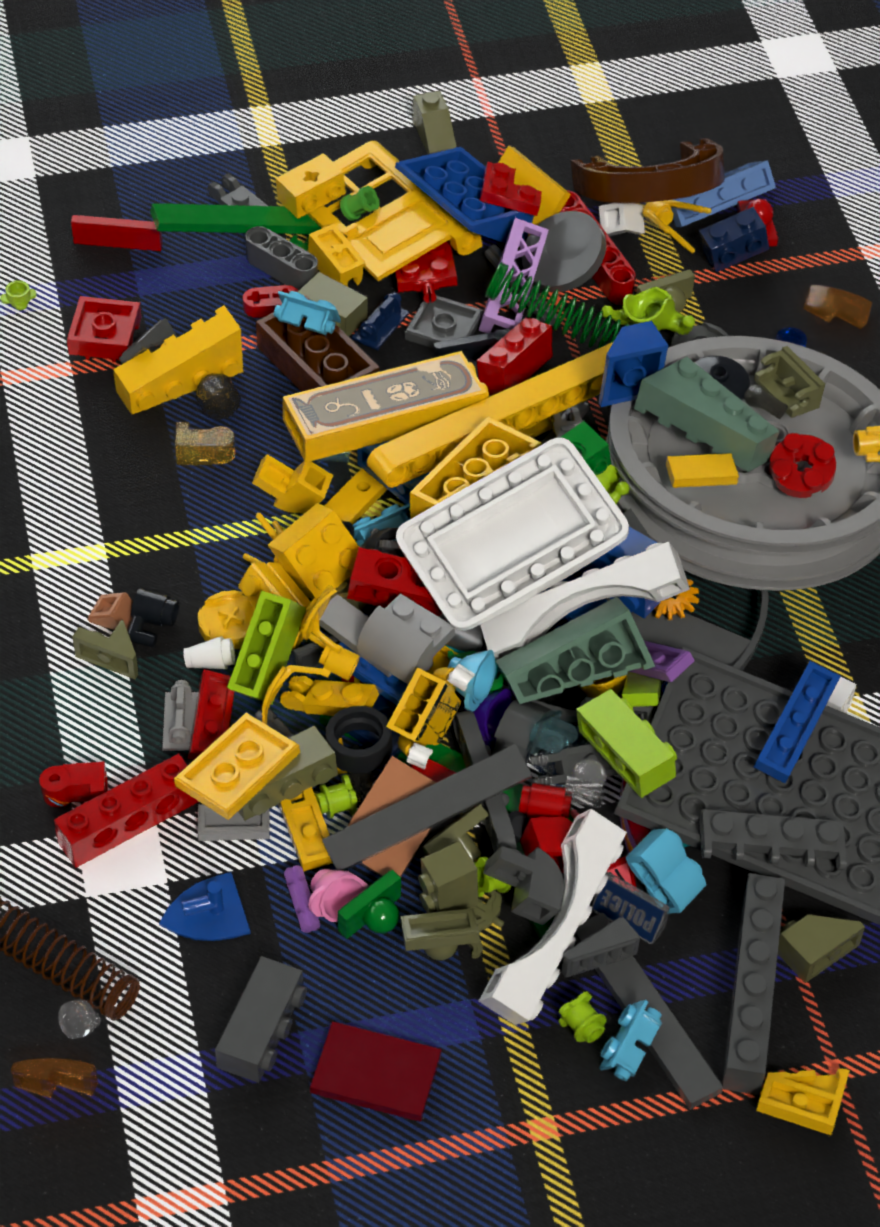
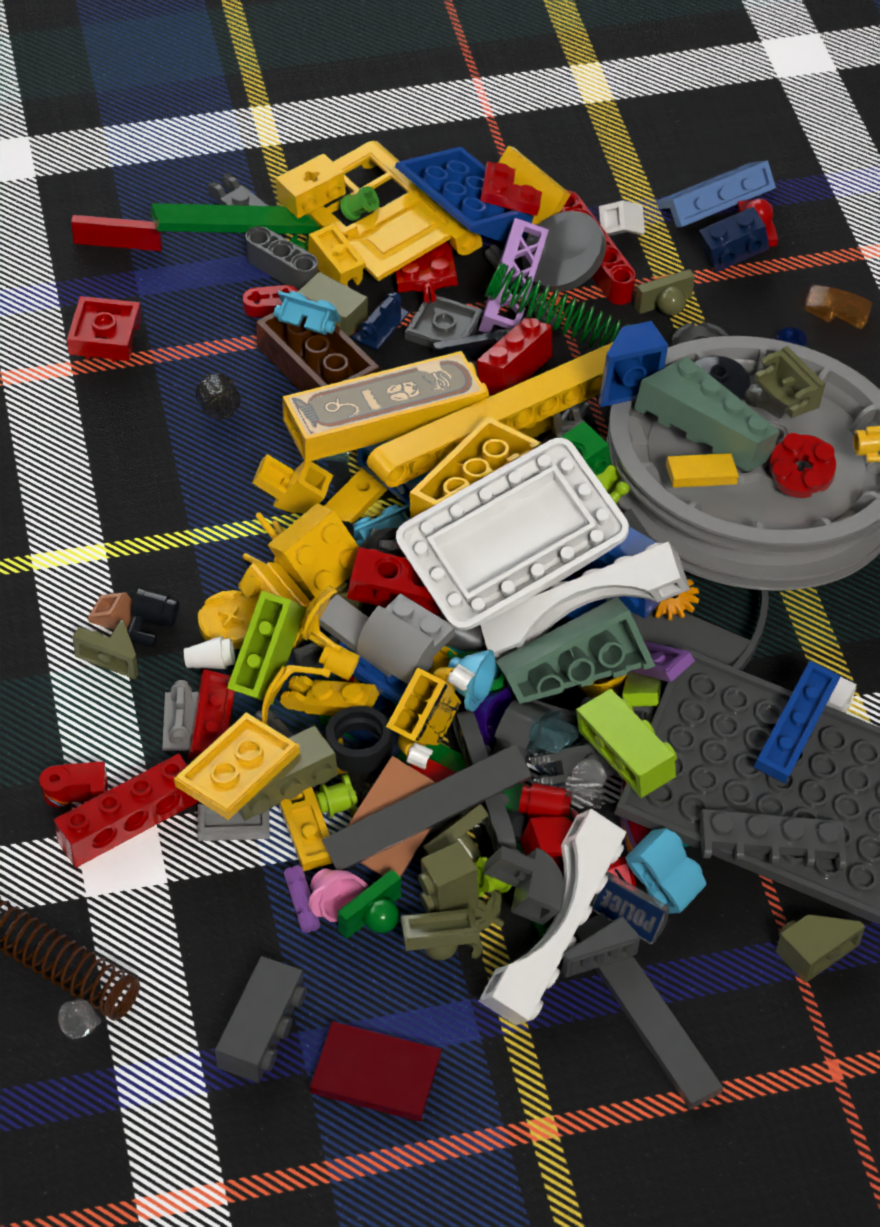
lime plate [0,280,37,310] -> none
clear orange slope [11,1058,98,1098] -> none
yellow wedge [113,305,243,415] -> none
dark grey slope [119,318,177,363] -> none
blue shield [159,872,251,941] -> none
clear yellow leg [175,422,236,465] -> none
olive slope [413,90,456,154] -> none
lime brick [558,991,607,1043] -> none
reddish brown piece [571,138,725,203] -> none
medium azure hinge [599,1000,662,1081] -> none
lime piece [601,287,695,335] -> none
yellow plant [643,200,712,253] -> none
dark grey brick [722,873,785,1095] -> none
yellow wing [756,1068,850,1136] -> none

